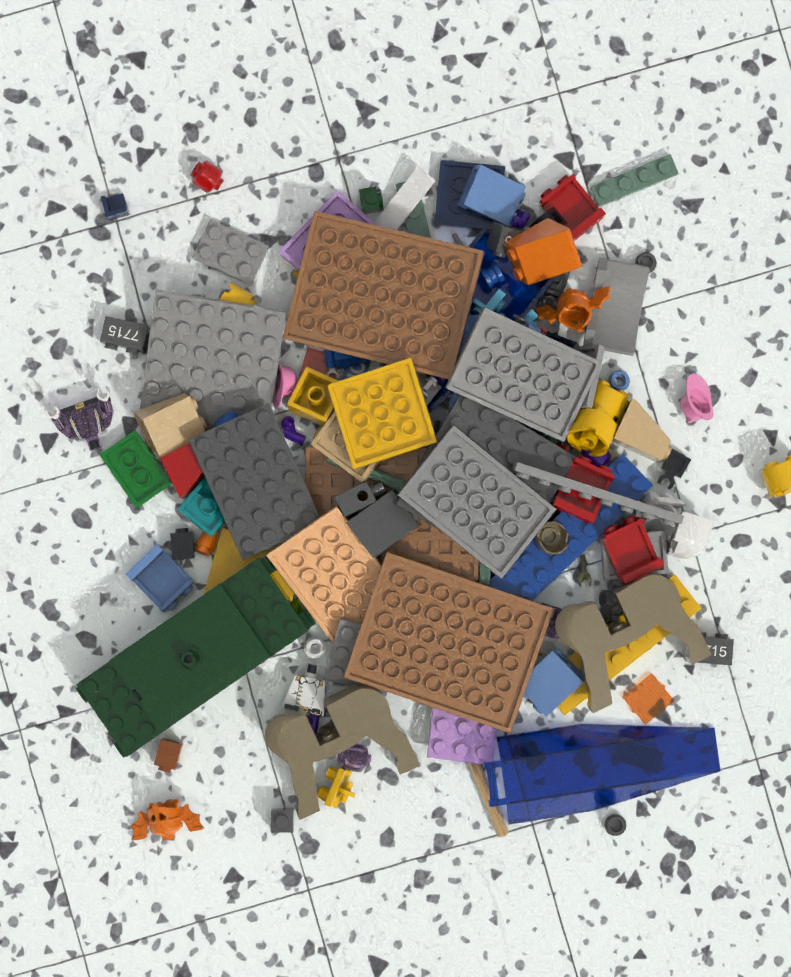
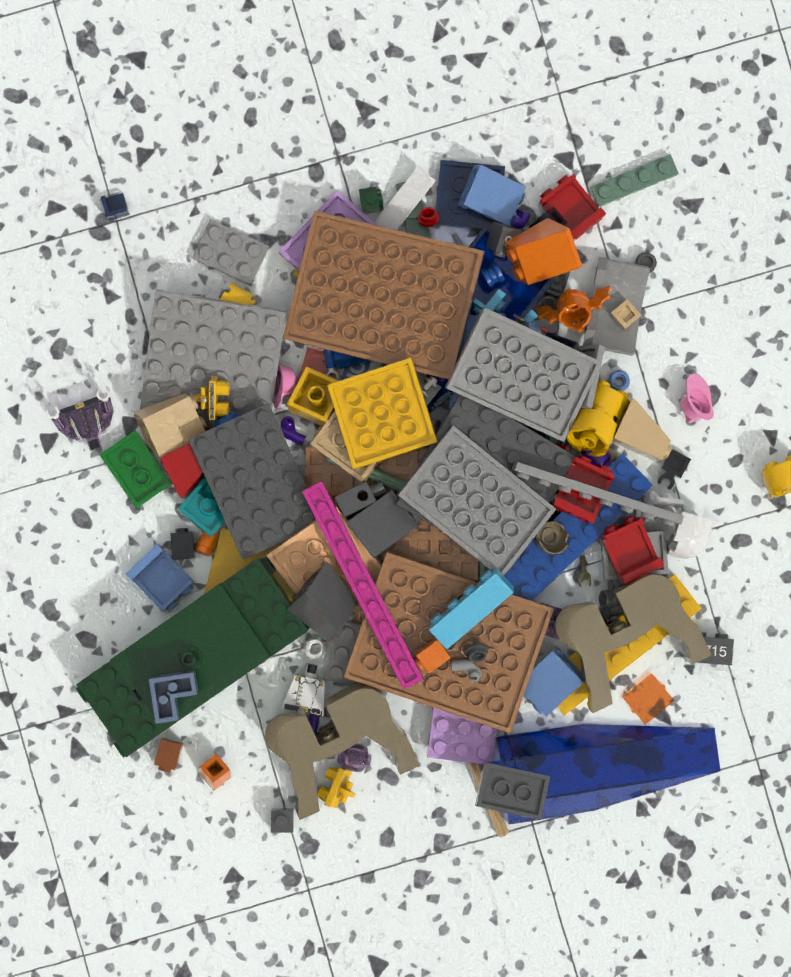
dark grey brick [100,316,150,355] -> none
orange helmet [131,799,204,841] -> none
red head [190,160,224,193] -> none
dark grey plate [604,814,626,836] -> none
none -> sand blue brick [149,670,199,724]
none -> yellow hips [194,376,230,420]
none -> orange brick [199,753,231,791]
none -> dark grey slope [287,562,358,642]
none -> dark pink plate [302,481,424,689]
none -> orange brick [415,638,451,673]
none -> red plate [418,207,439,227]
none -> medium azure brick [429,568,514,649]
none -> light grey arm [451,659,482,682]
none -> dark grey plate [466,642,488,662]
none -> dark grey plate [475,762,550,820]
none -> tan plate [610,299,641,330]

